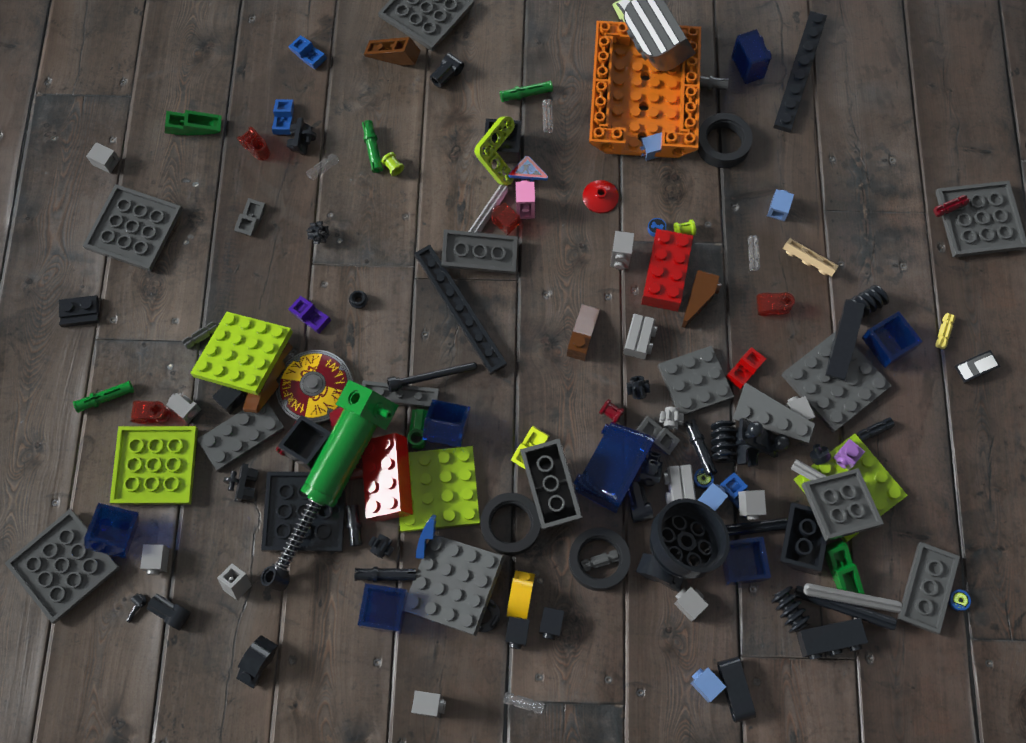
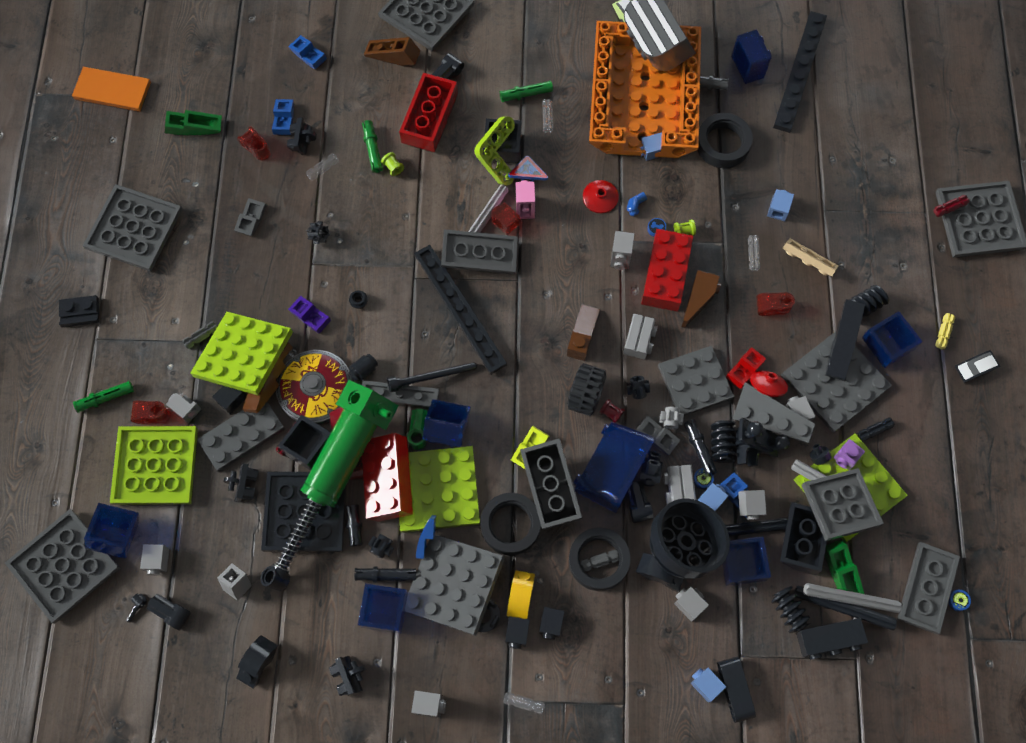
light grey panel [86,143,120,174] -> none
none -> orange tile [72,67,151,112]
none -> black hips [329,656,366,696]
none -> black brick [349,354,378,381]
none -> red brick [399,72,458,152]
none -> black tyre [567,363,606,417]
none -> blue arm [627,192,647,216]
none -> red dish [750,370,788,397]

